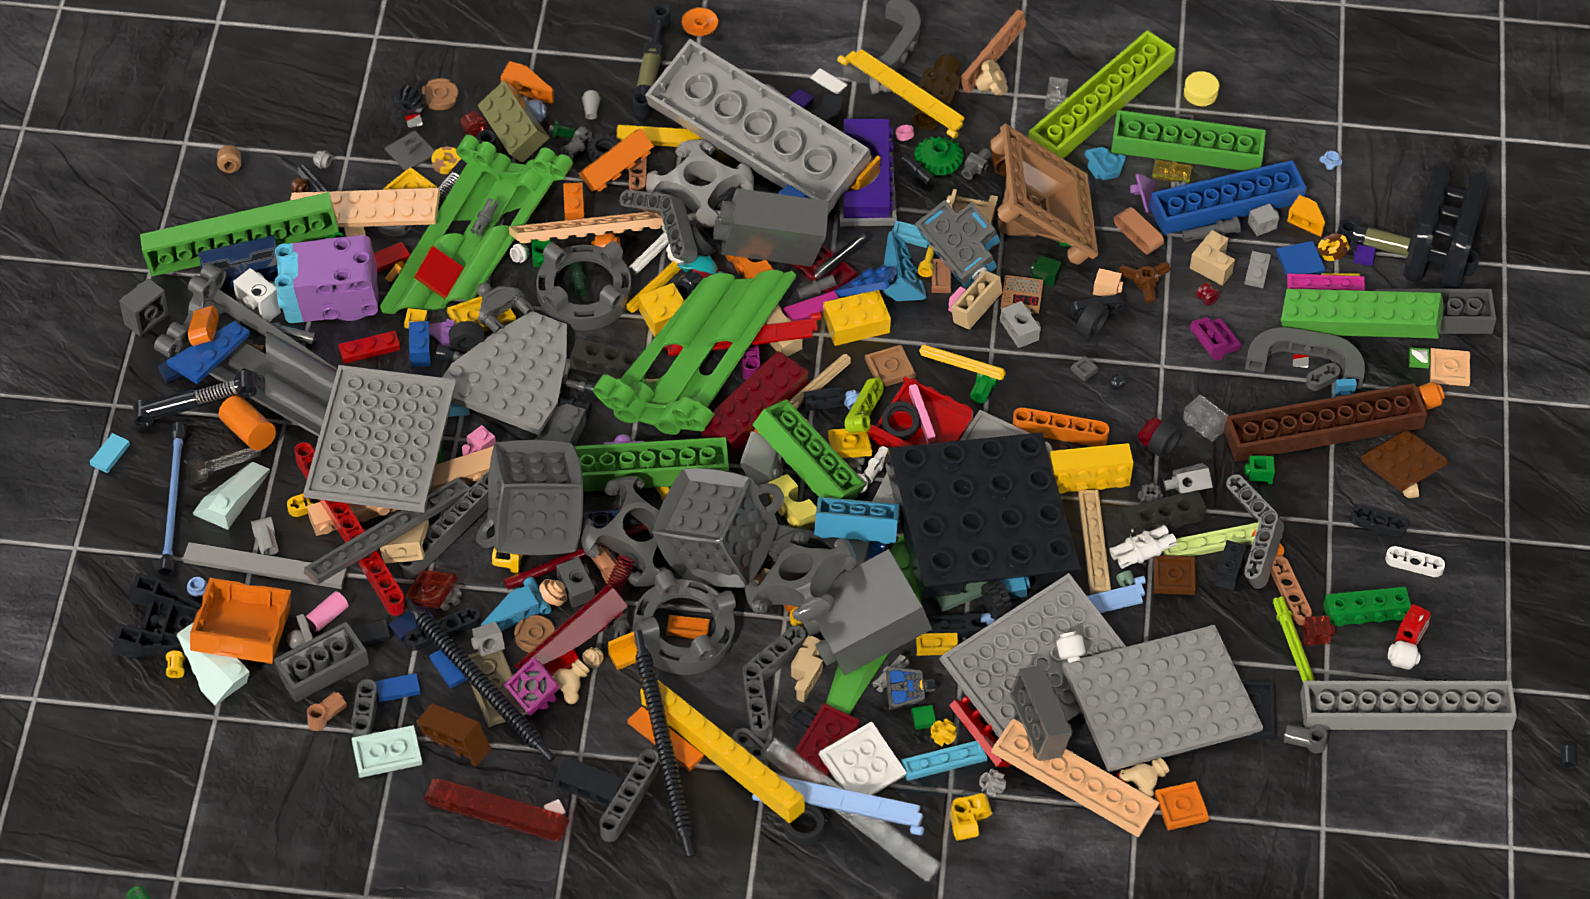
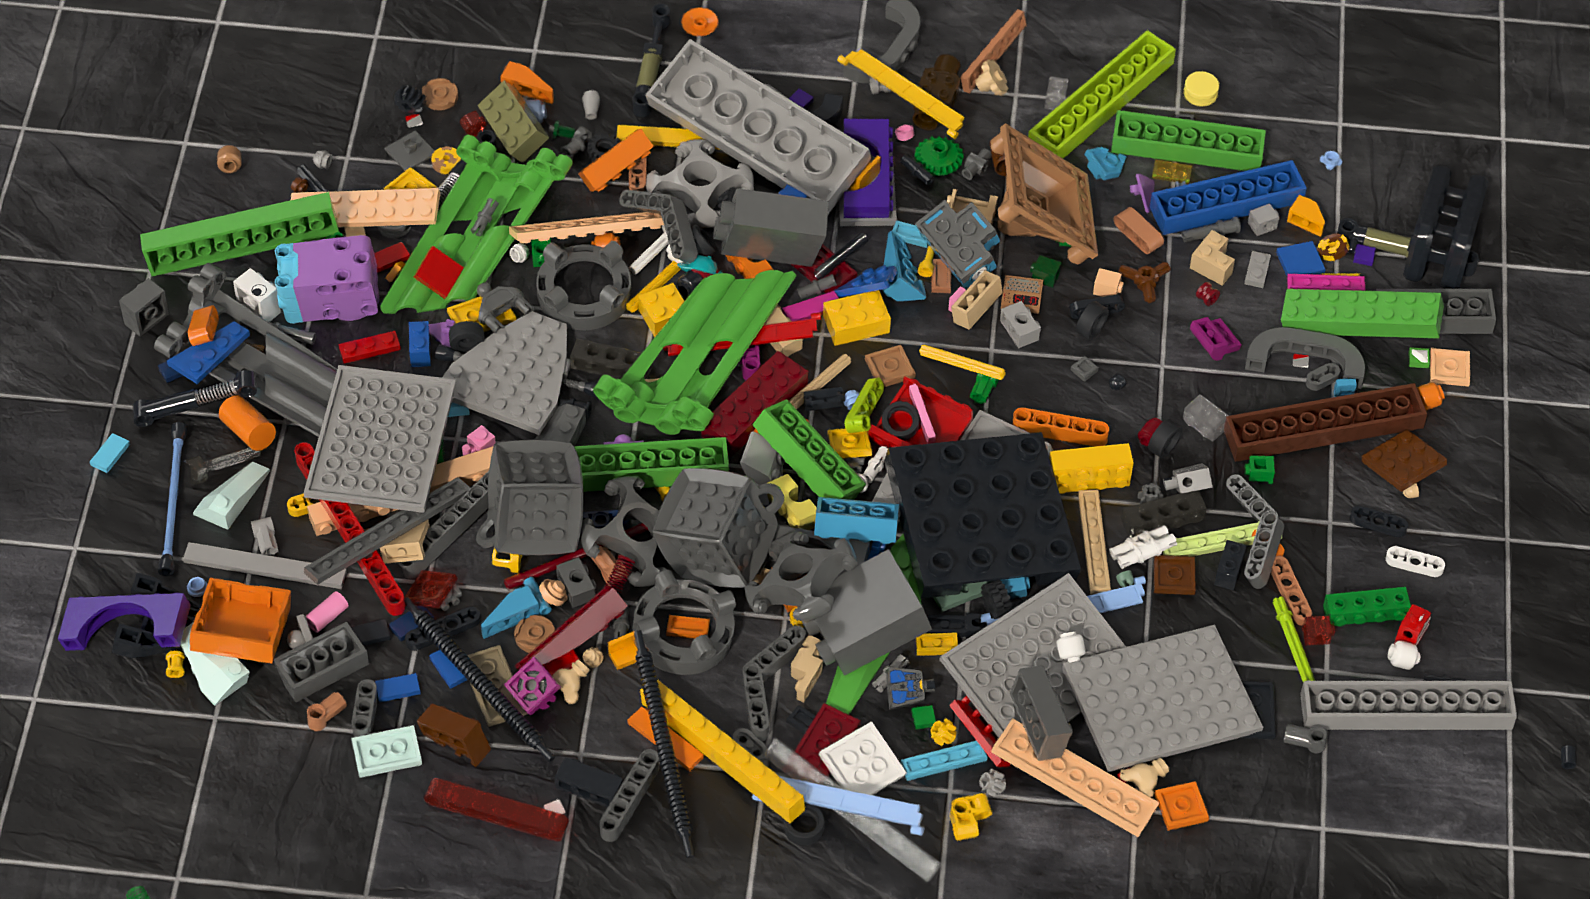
dark blue slope [198,235,279,291] -> none
yellow plate [404,308,427,329] -> none
light grey brick [471,622,505,656] -> none
orange brick [563,183,584,220] -> none
clear green pin [570,261,587,296] -> none
white sticker [810,68,847,94] -> none
none -> dark purple arch [58,593,191,651]

